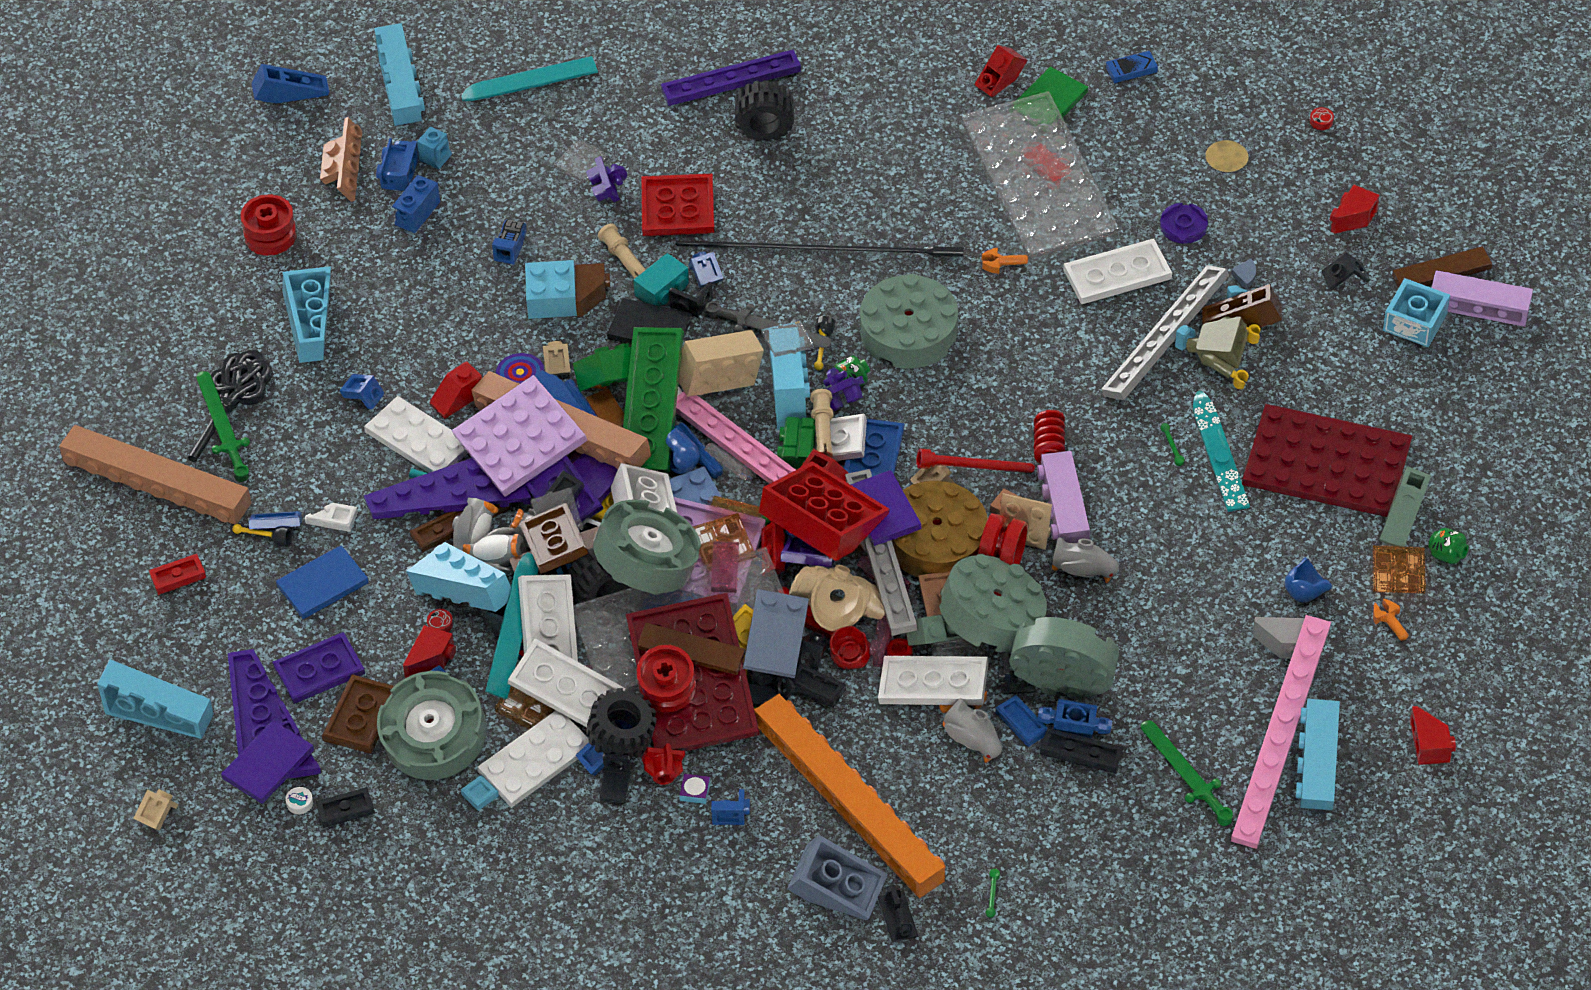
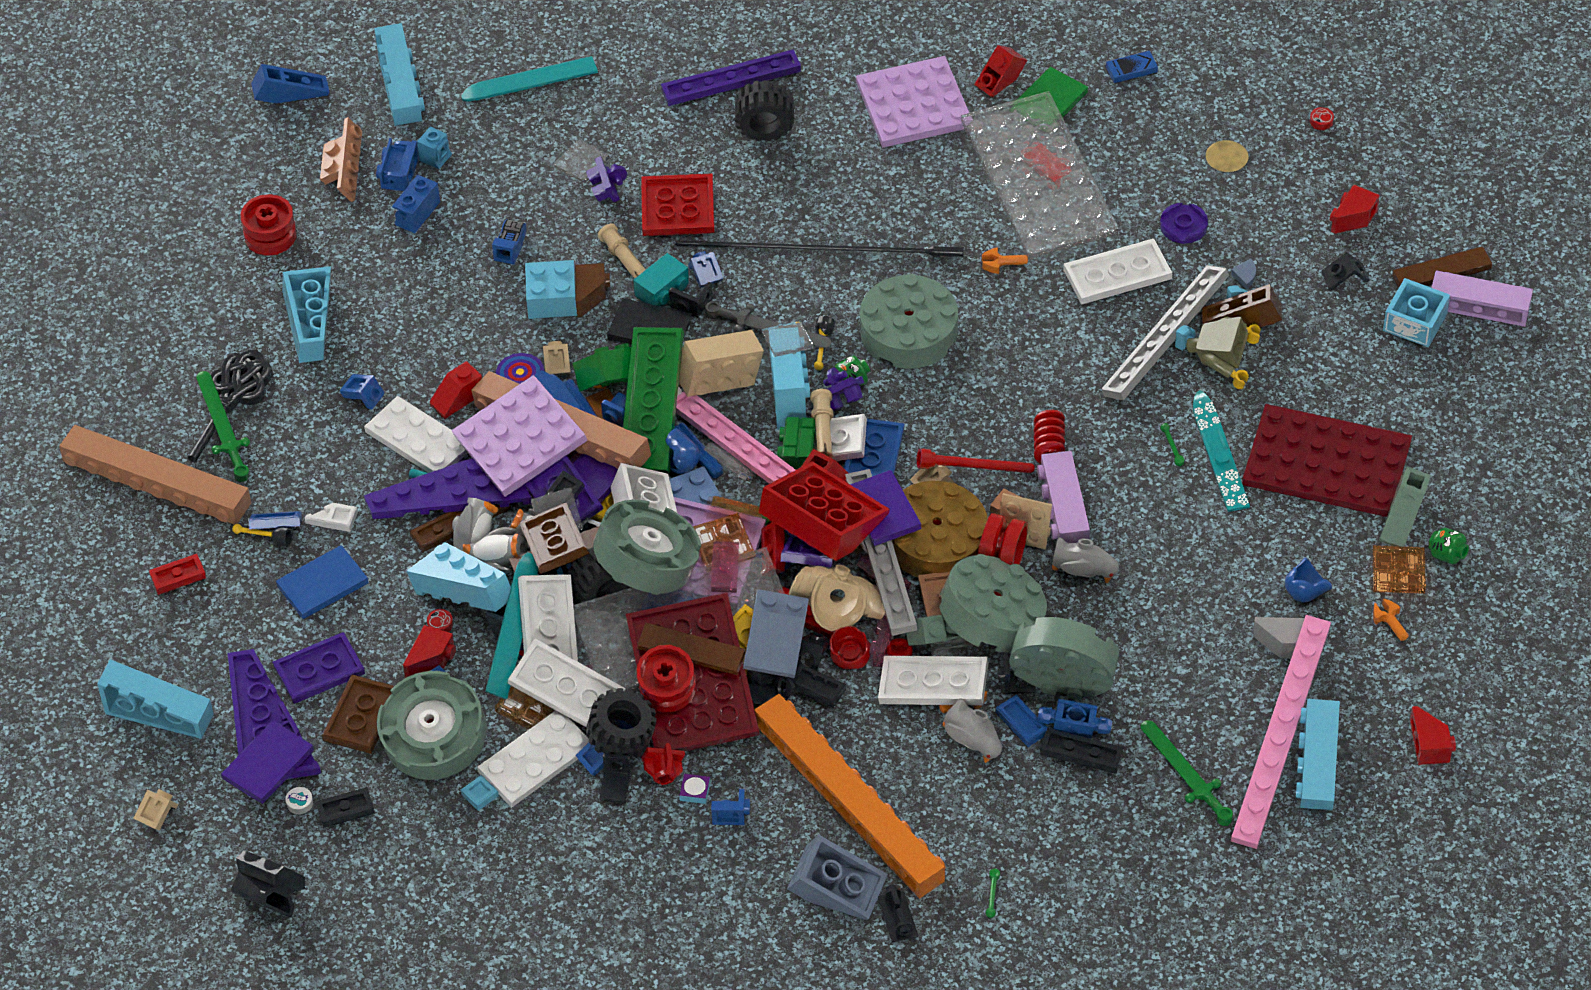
none -> black piece [231,850,305,917]
none -> blue bracket [601,392,626,428]
none -> lavender plate [856,56,973,148]

